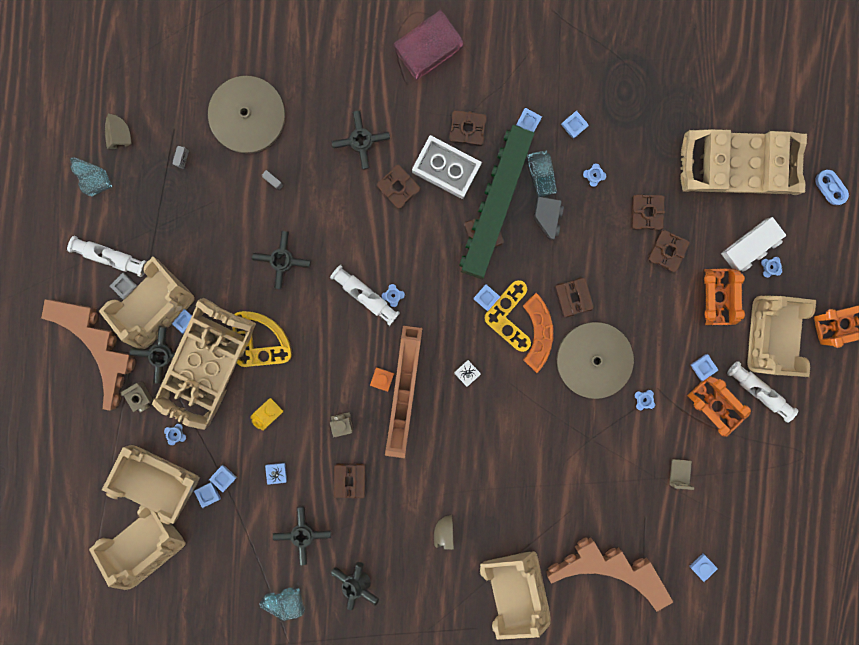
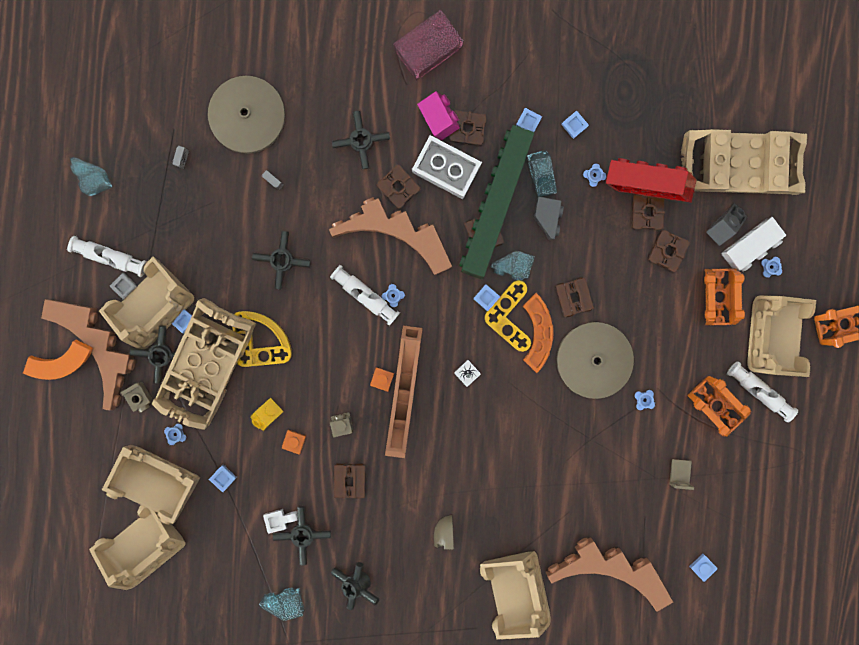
dark tan brick [105,114,131,149] -> none
light blue plate [194,482,221,508] -> none
light blue tile [265,463,287,485] -> none
light blue plate [690,354,718,381] -> none
light blue plate [815,170,849,205] -> none
none -> orange tile [23,340,93,380]
none -> white plate [263,509,298,534]
none -> orange plate [282,430,306,455]
none -> nougat arch [329,197,452,275]
none -> dark pink brick [417,91,460,140]
none -> clear light blue slope [490,251,535,281]
none -> red brick [606,158,697,203]
none -> dark grey slope [707,203,747,246]

